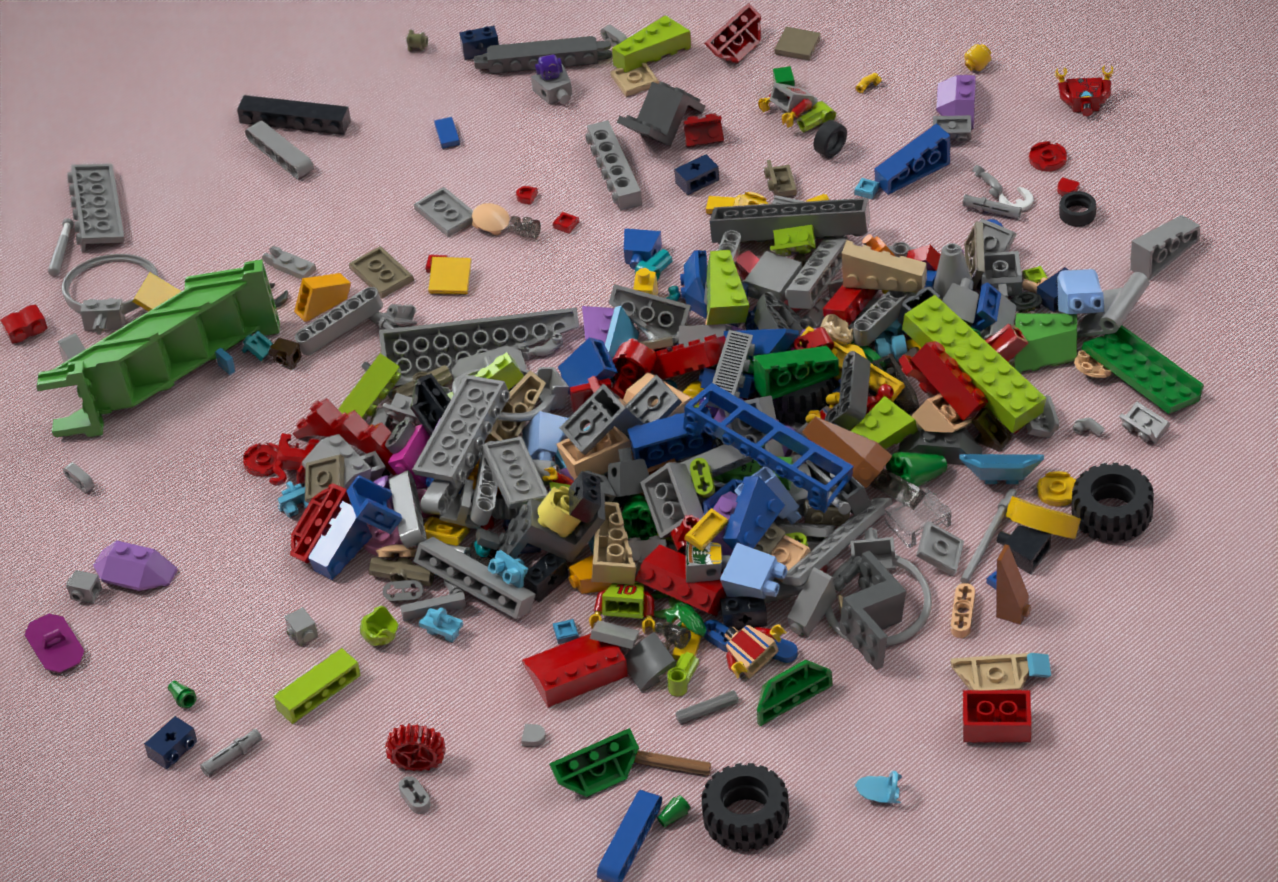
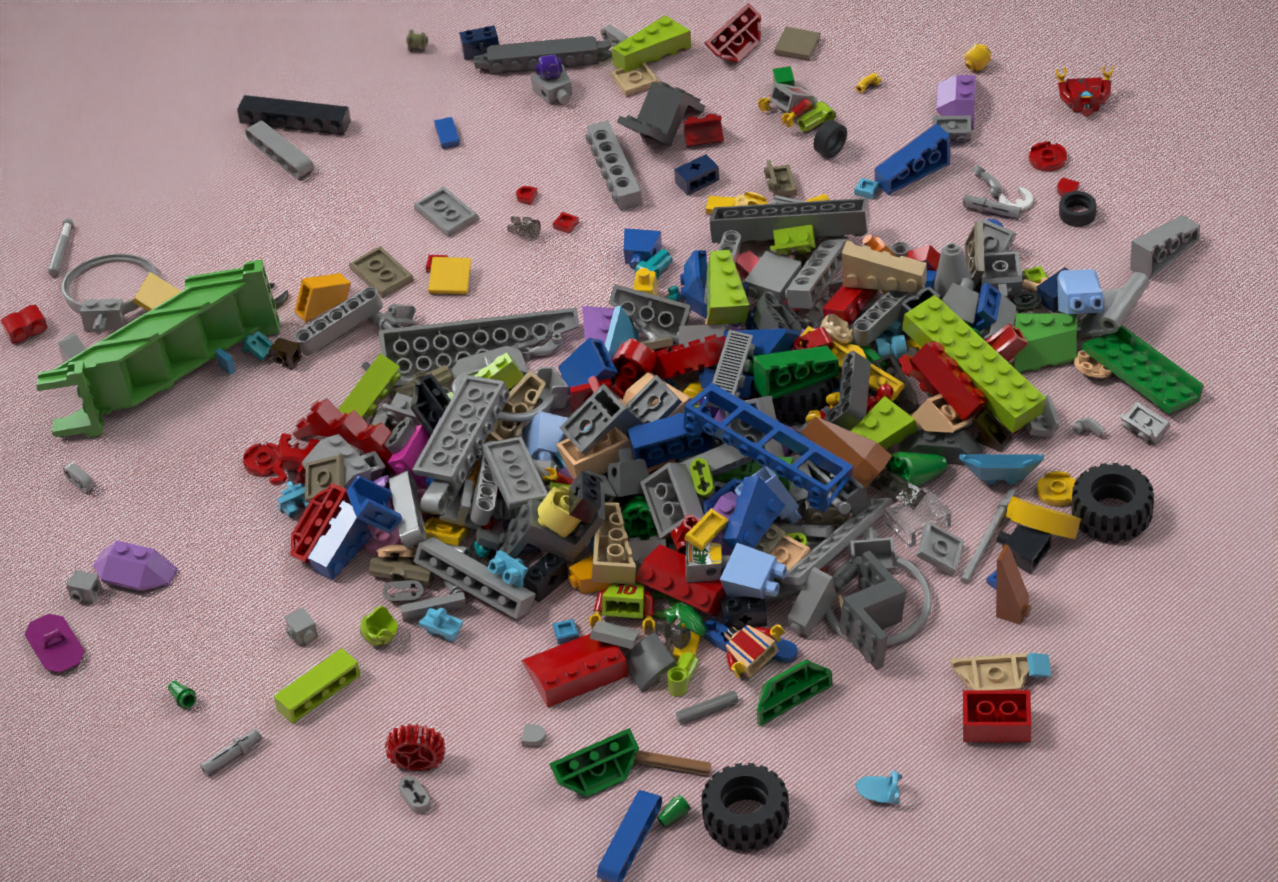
light grey bracket [67,164,124,252] -> none
dark blue brick [144,716,197,770] -> none
light grey hinge [262,246,316,280] -> none
light nougat dish [472,203,510,235] -> none
light nougat beam [951,583,975,638] -> none

